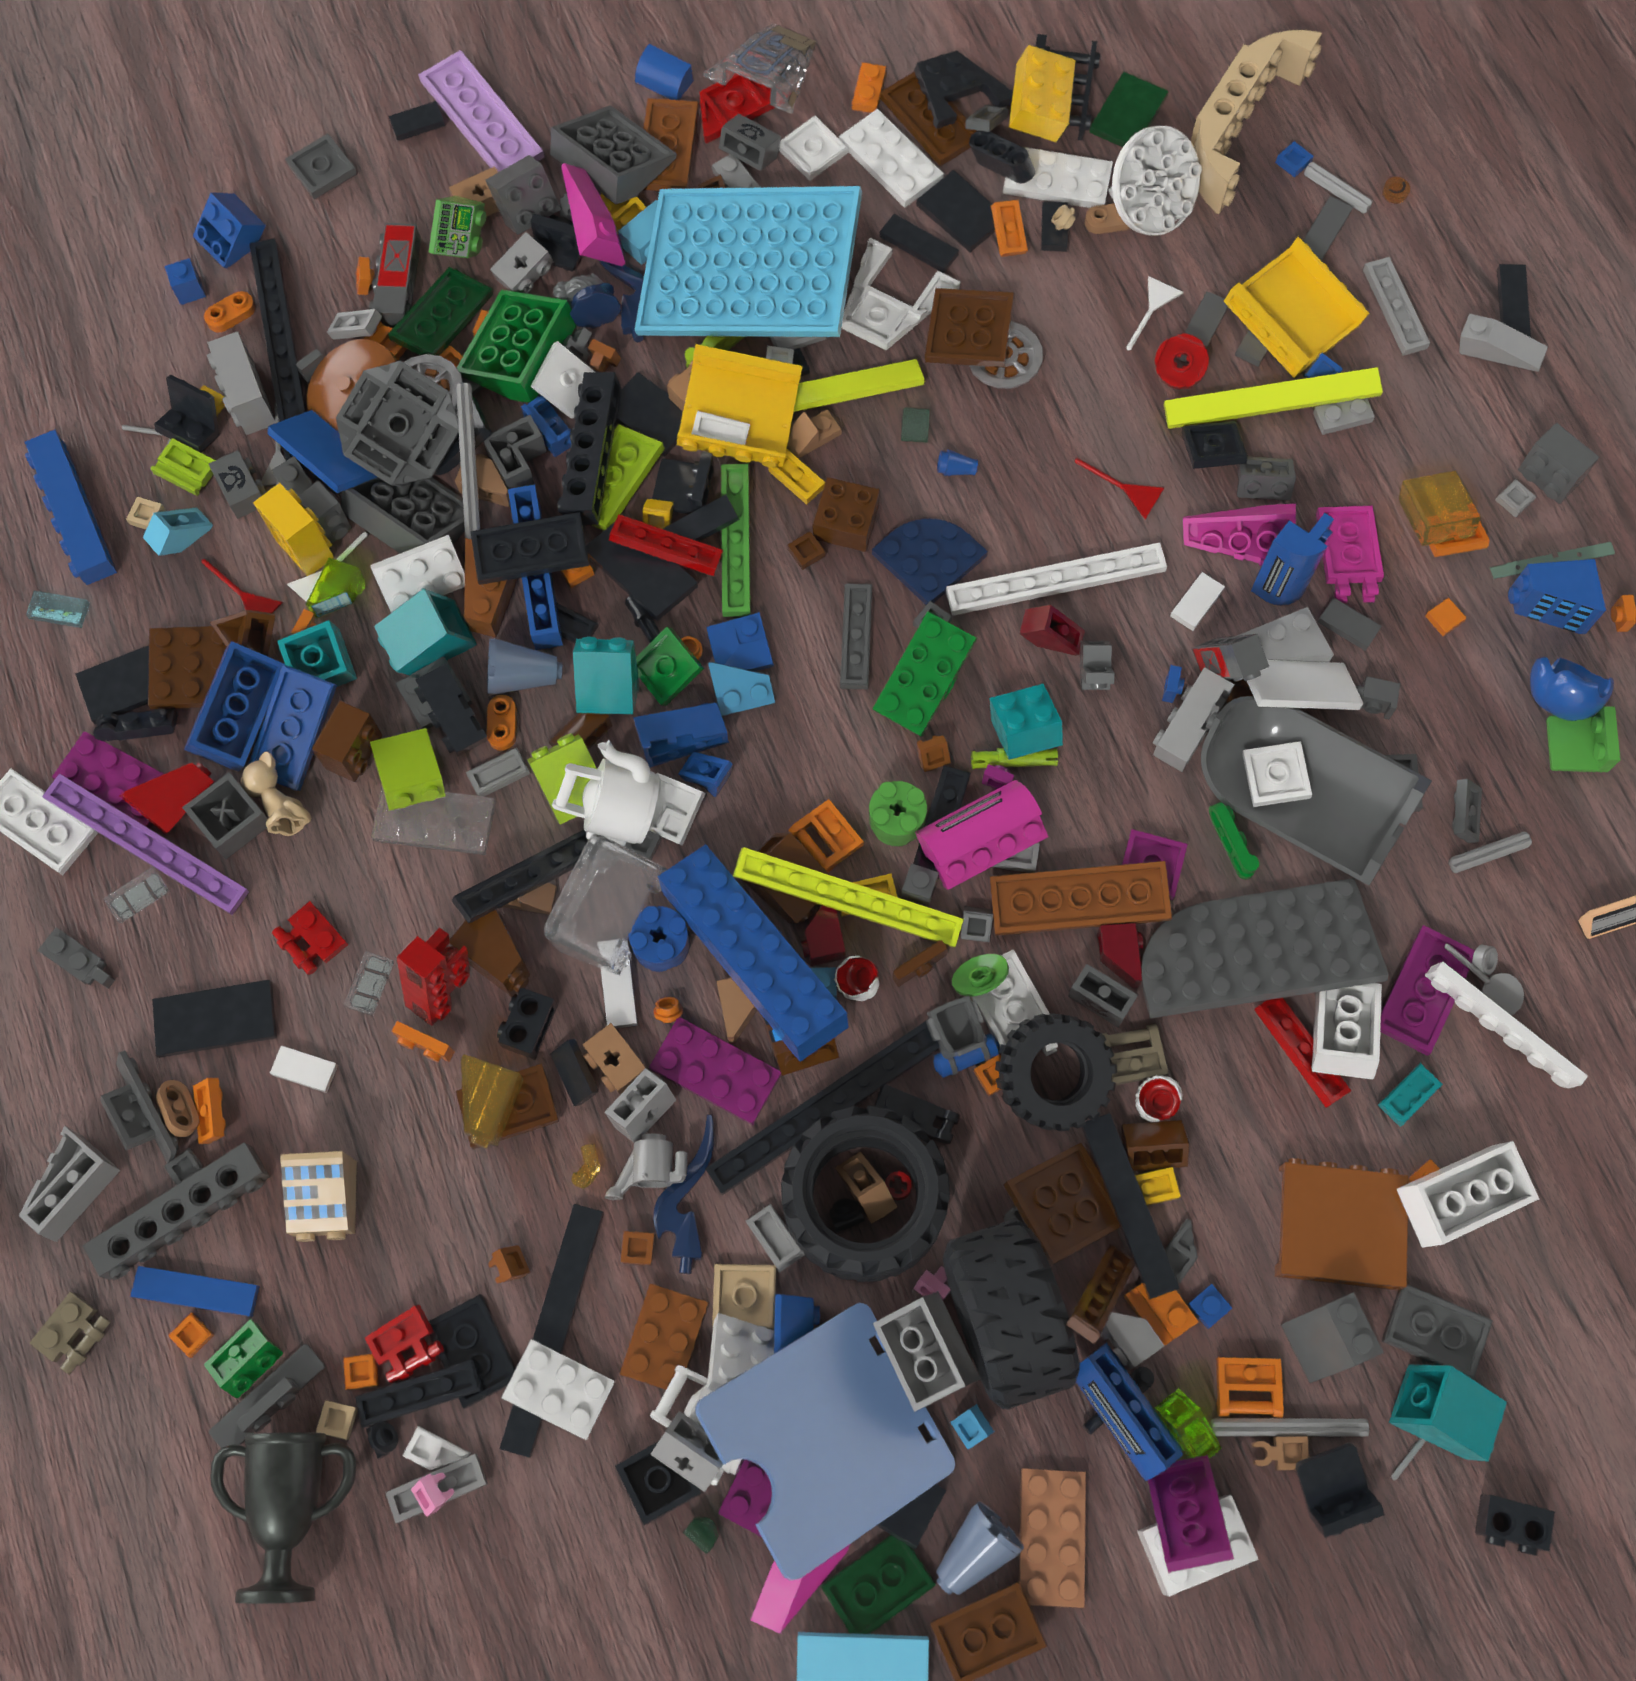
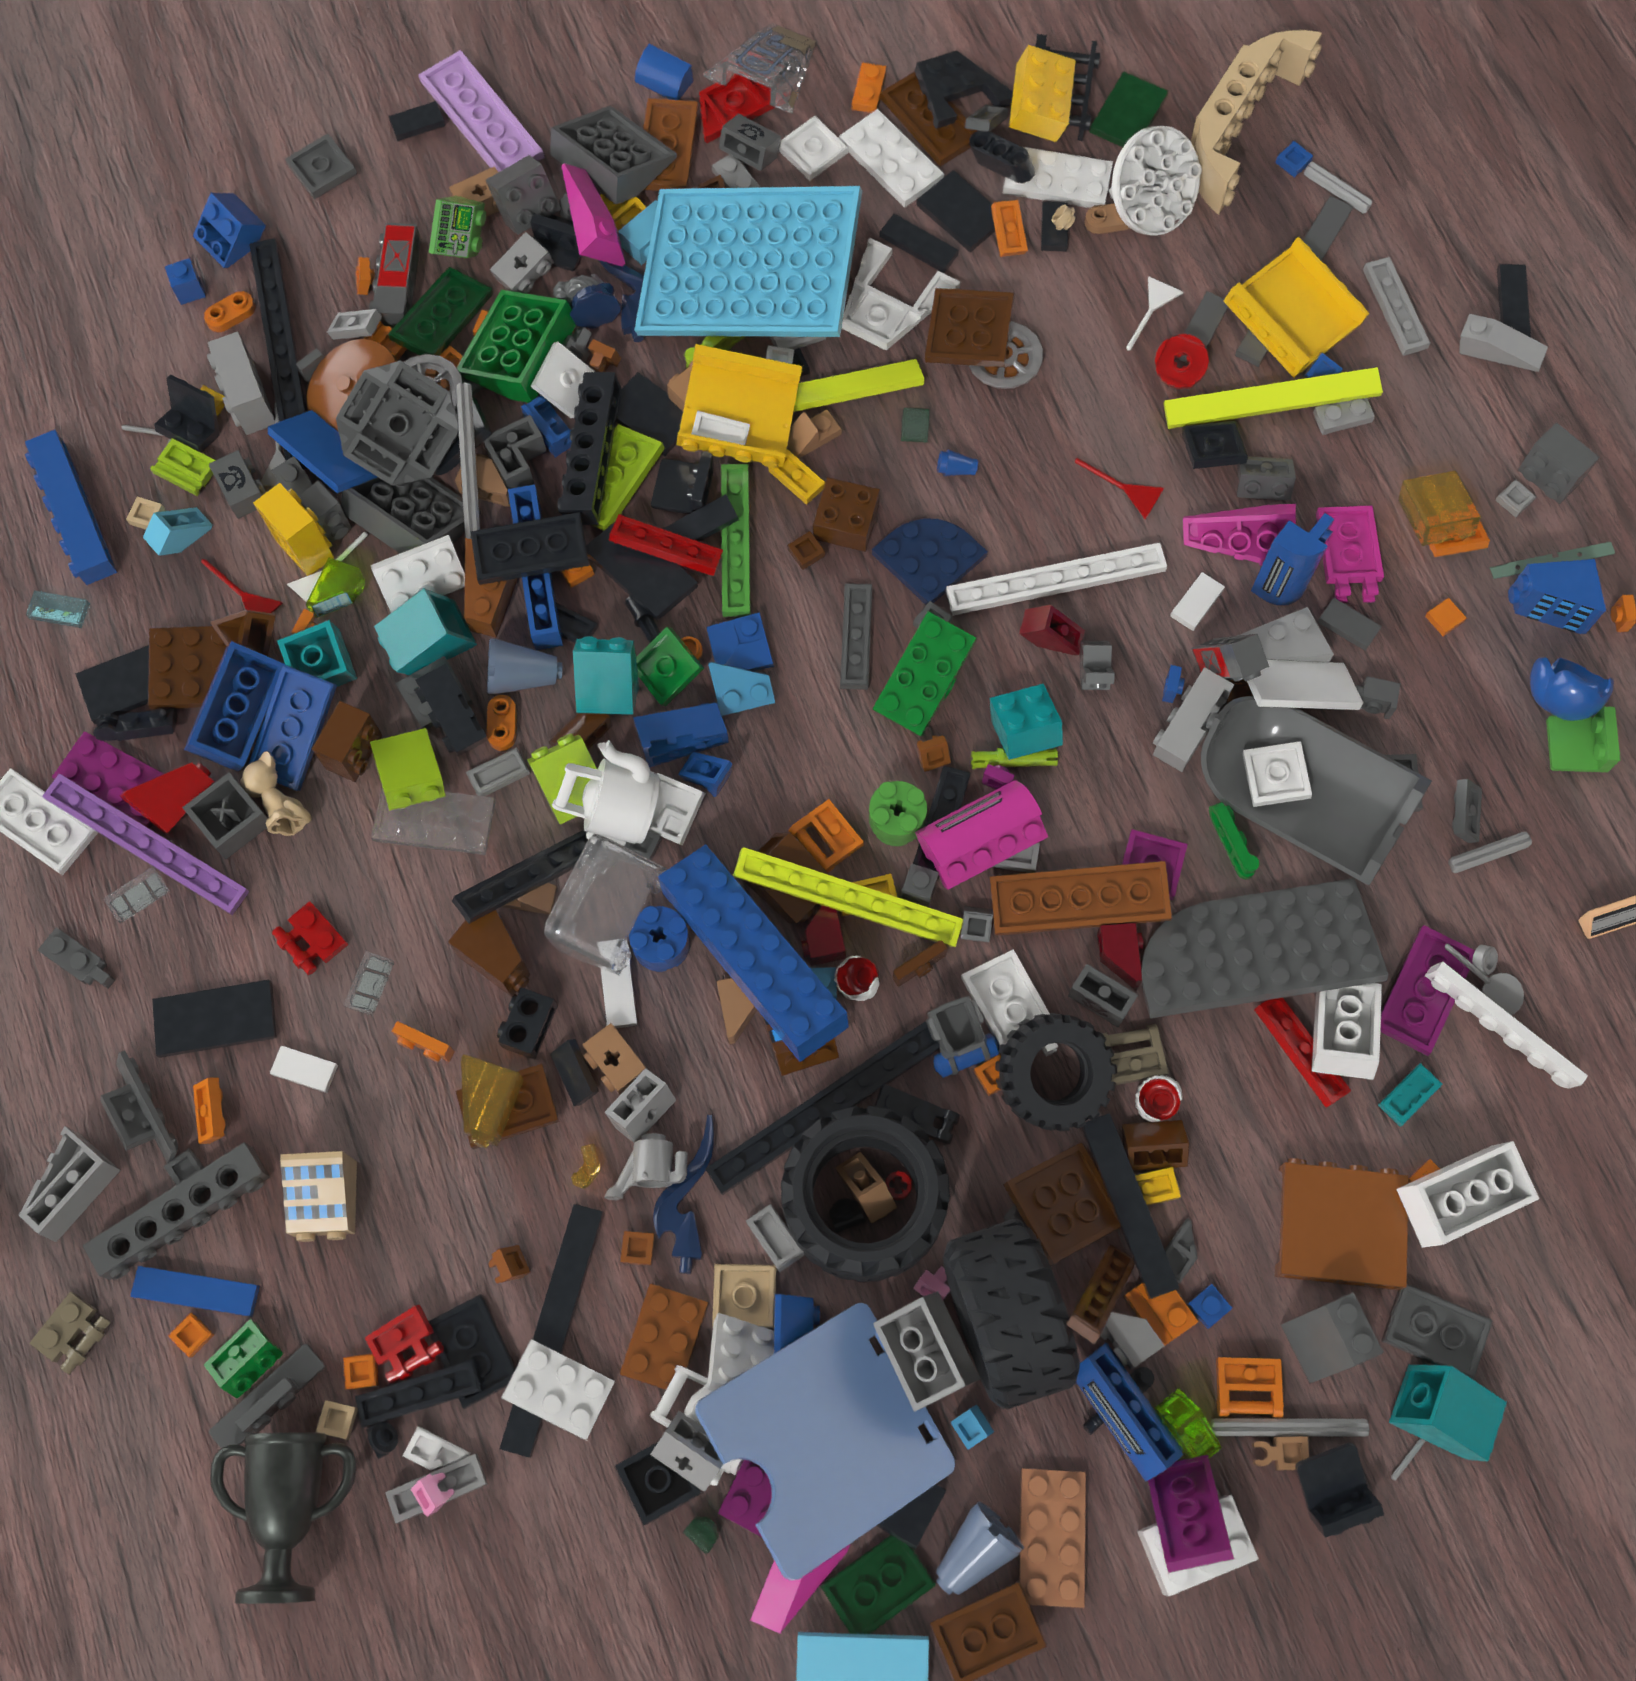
medium nougat plate [156,1080,199,1137] -> none
red piece [396,927,470,1026] -> none
yellow slope [643,499,673,529] -> none
magenta plate [649,1017,781,1126] -> none
orange plate [653,997,683,1023] -> none
bright green dish [952,954,1009,996] -> none
clear orange tile [1382,177,1410,204] -> none
black brick [1475,1495,1555,1556] -> none

